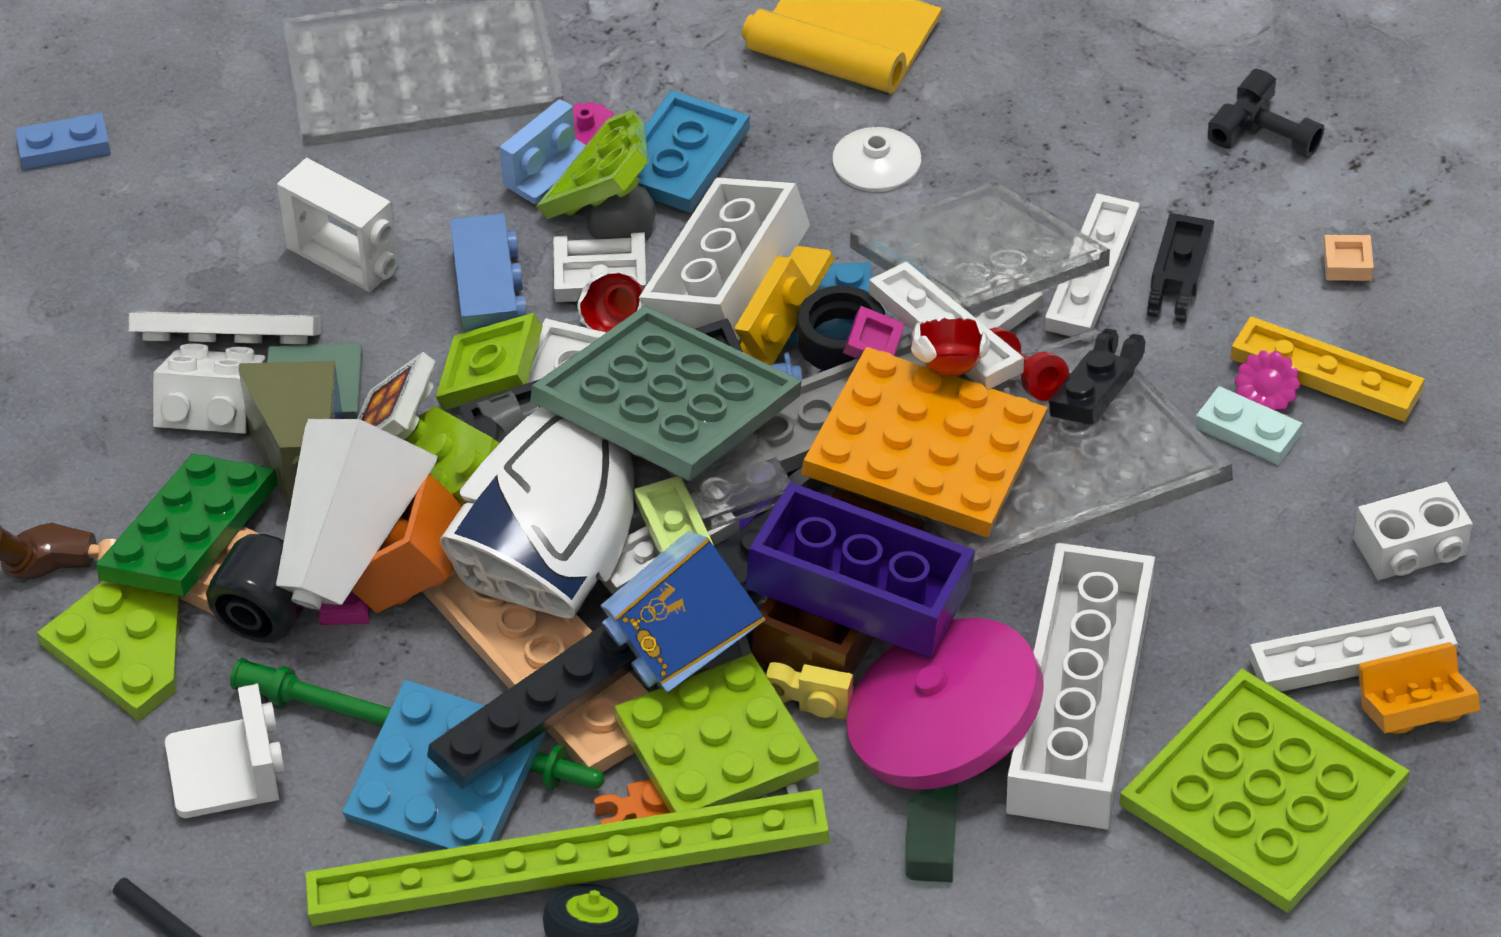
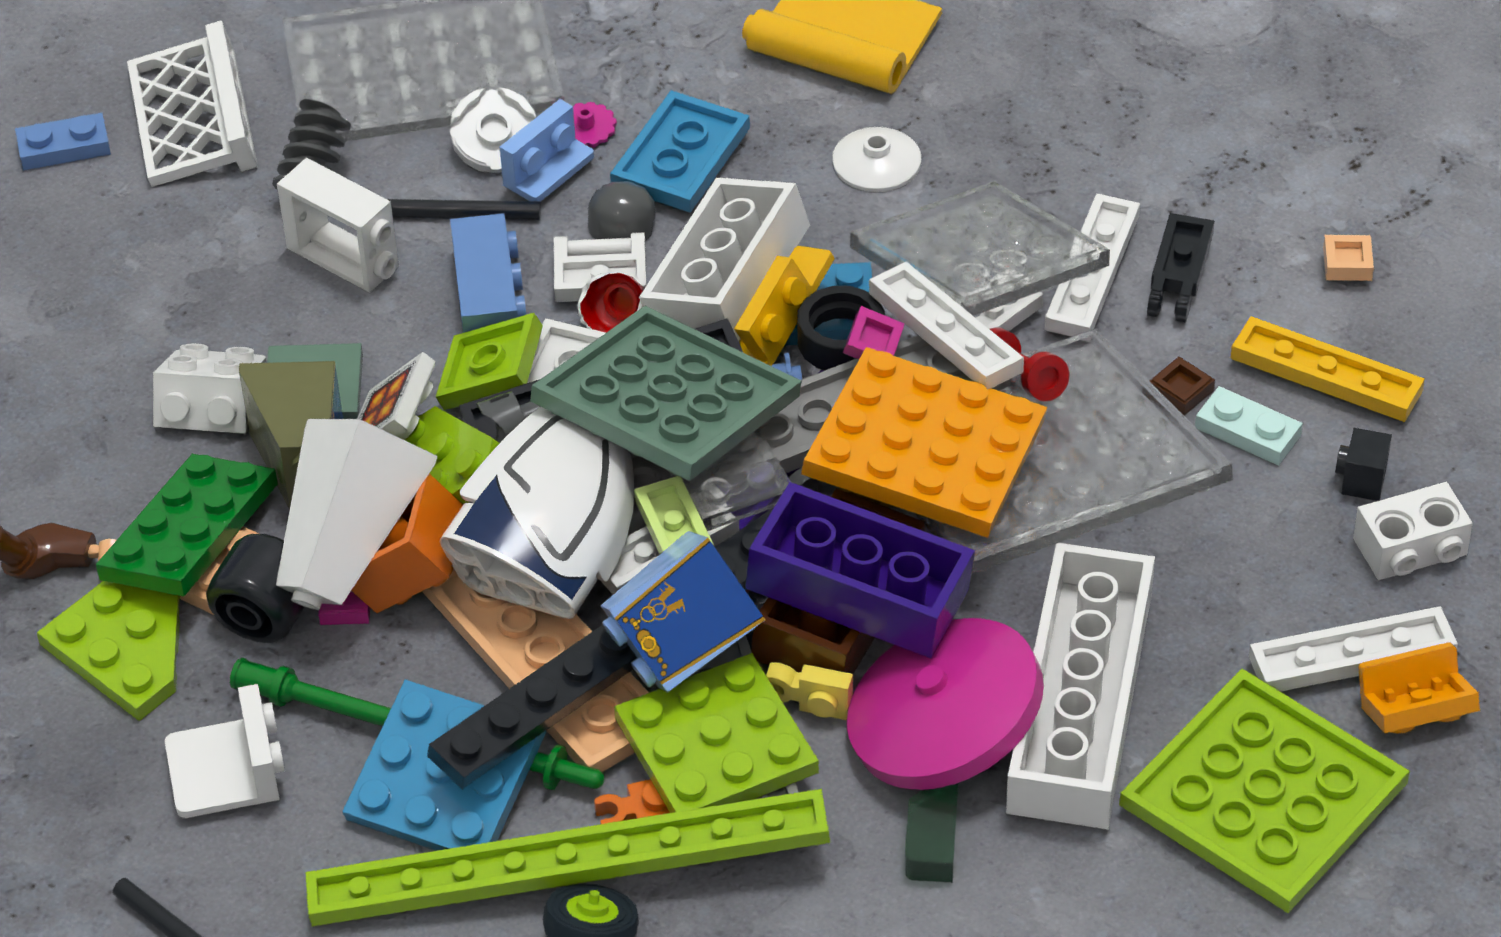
white plate [129,311,321,344] -> none
lime plate [536,109,648,219] -> none
red hair [911,318,990,376] -> none
black hinge [1048,328,1146,425] -> none
black bar [1207,69,1324,157] -> none
dark pink piece [1234,350,1300,411] -> none
none -> white fence [127,20,258,187]
none -> dark grey piece [272,99,351,190]
none -> black bar [387,199,541,220]
none -> white tile [450,87,536,173]
none -> reddish brown tile [1148,356,1215,416]
none -> black plate [1335,428,1392,501]

